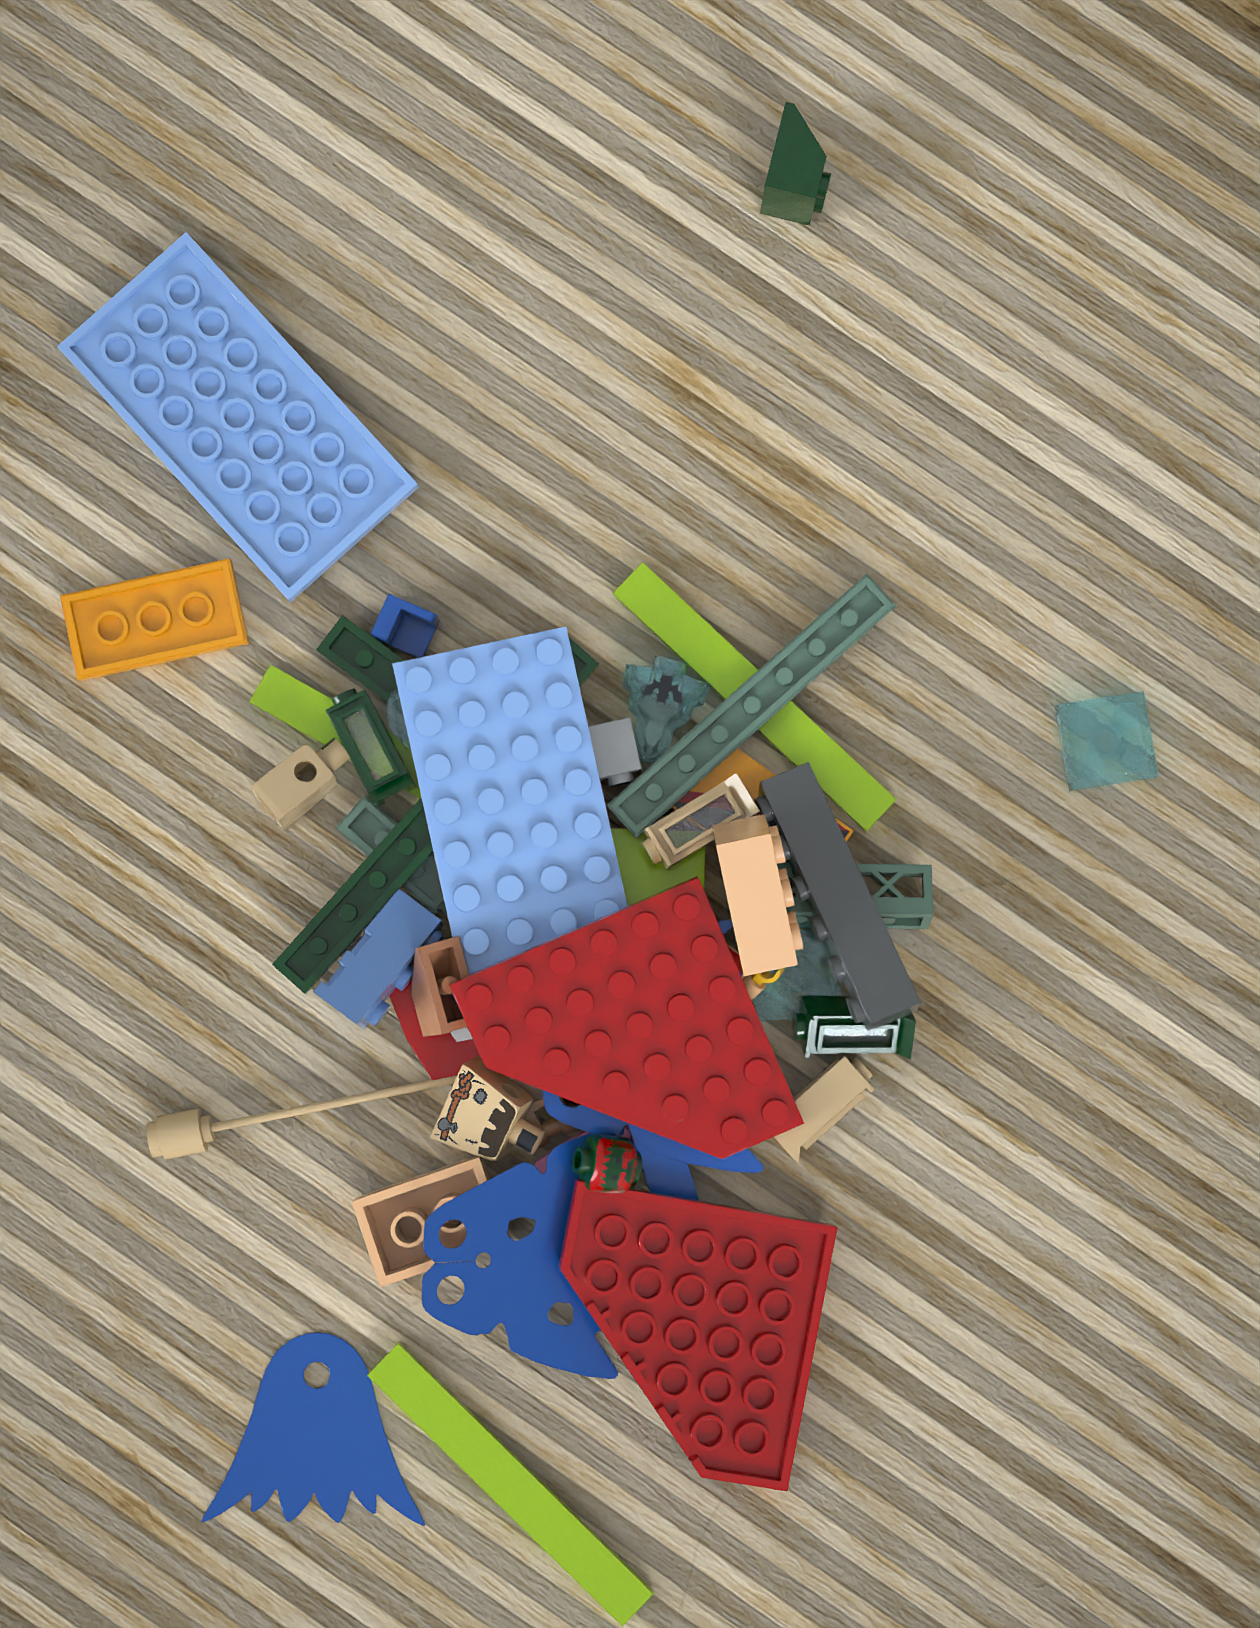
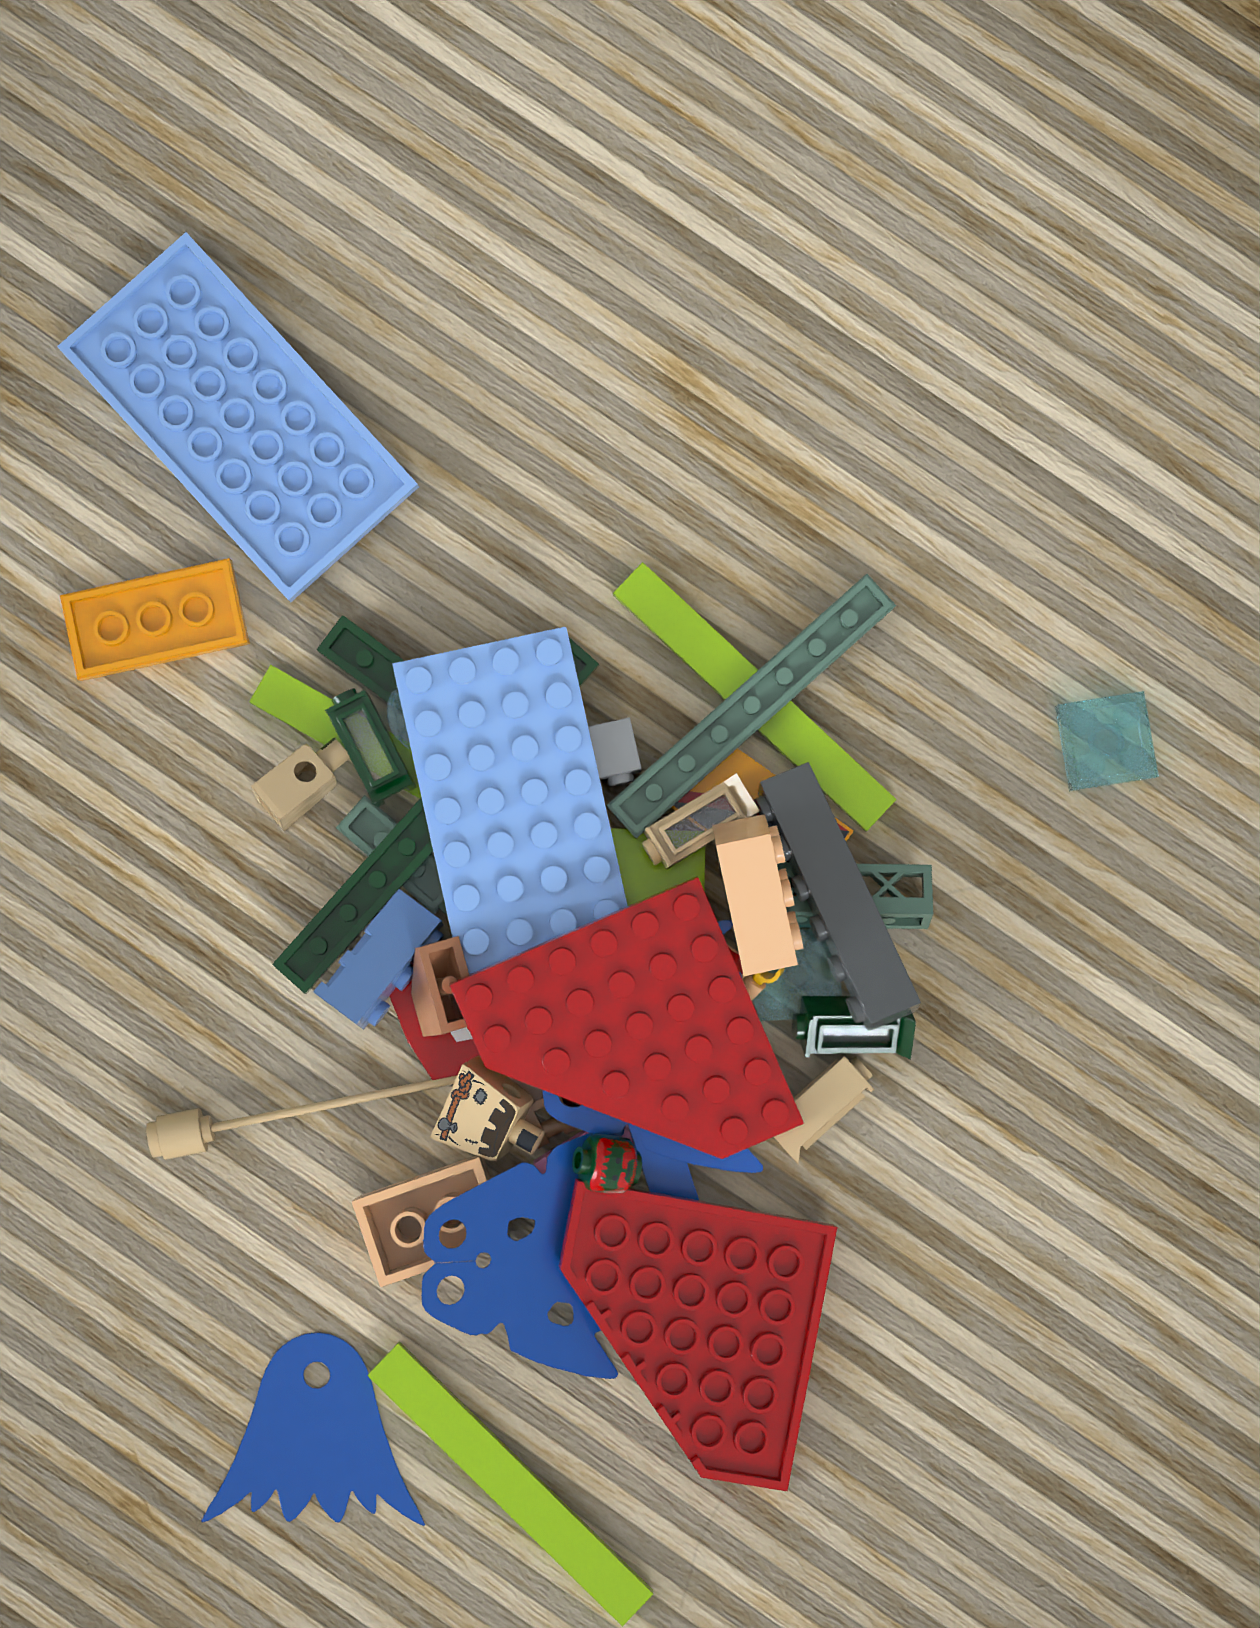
blue panel [371,594,440,658] -> none
clear light blue rock [623,656,711,764] -> none
dark green slope [760,102,831,226] -> none

